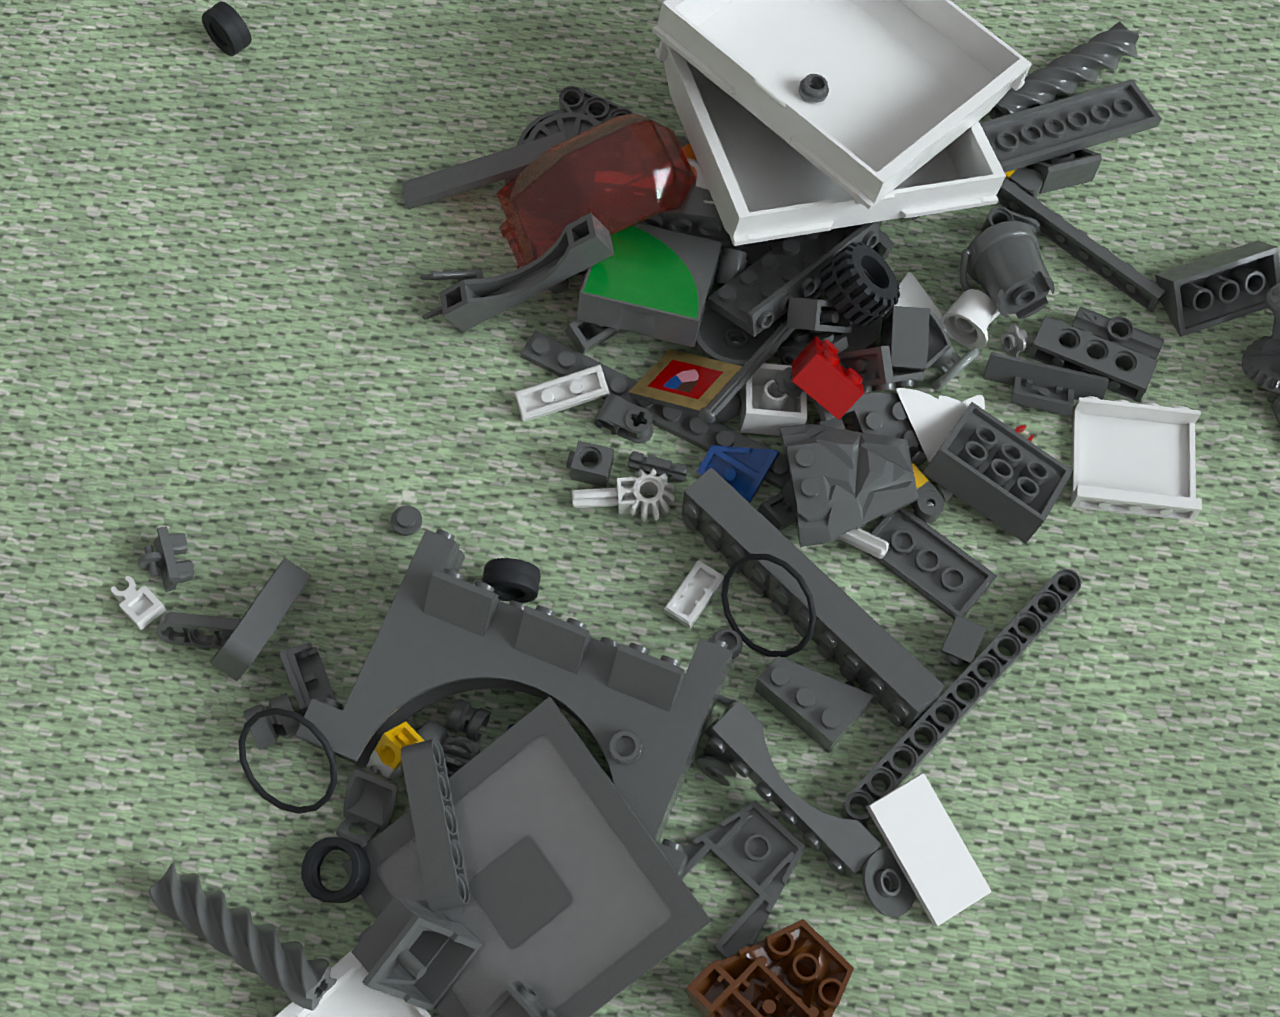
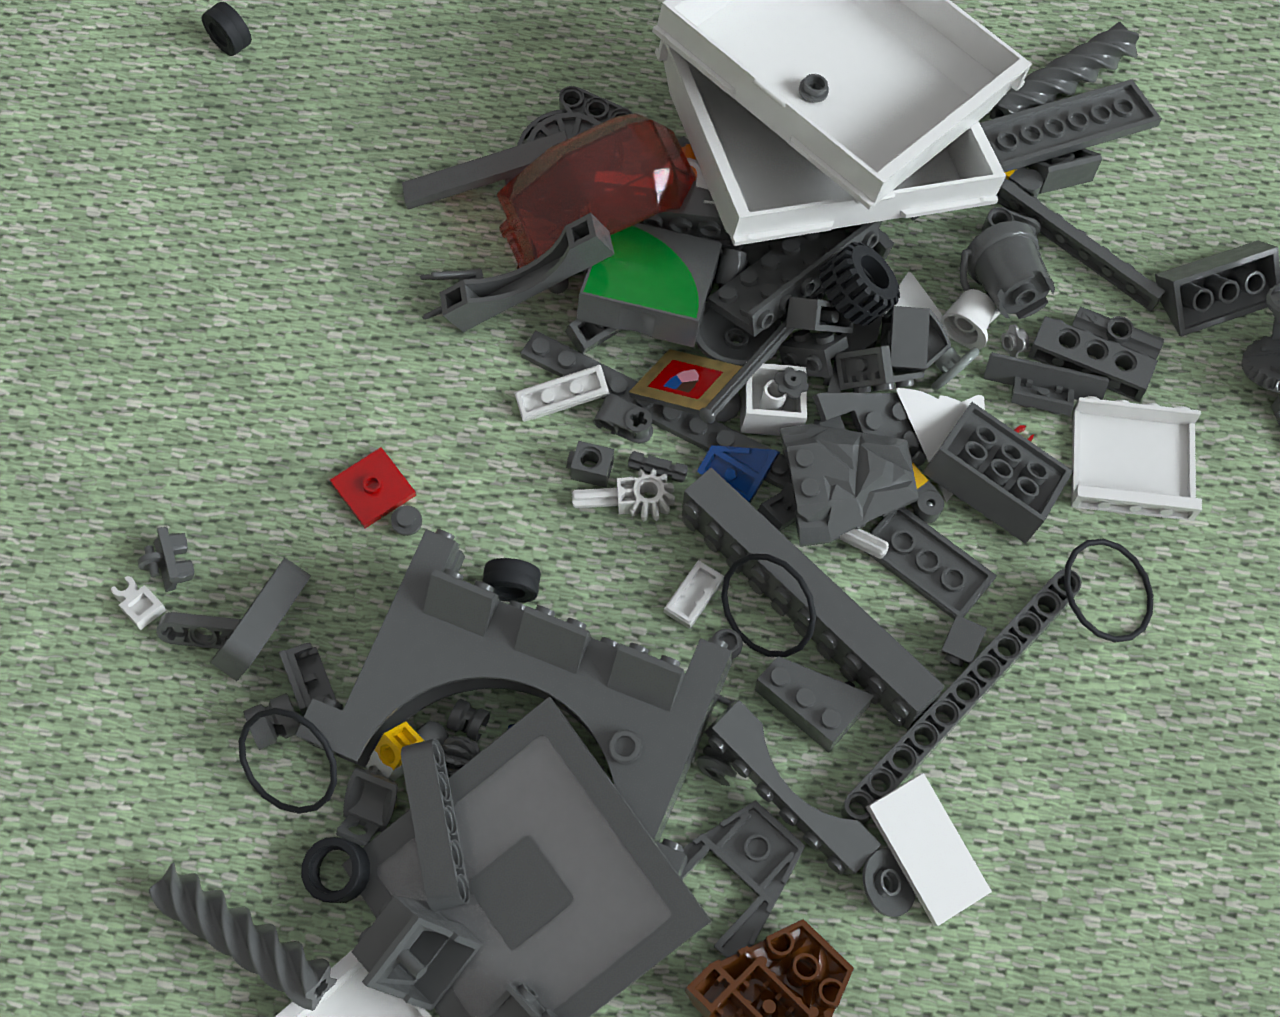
red brick [791,337,864,420] -> none
none -> red plate [330,447,417,529]
none -> black piece [1064,538,1154,643]

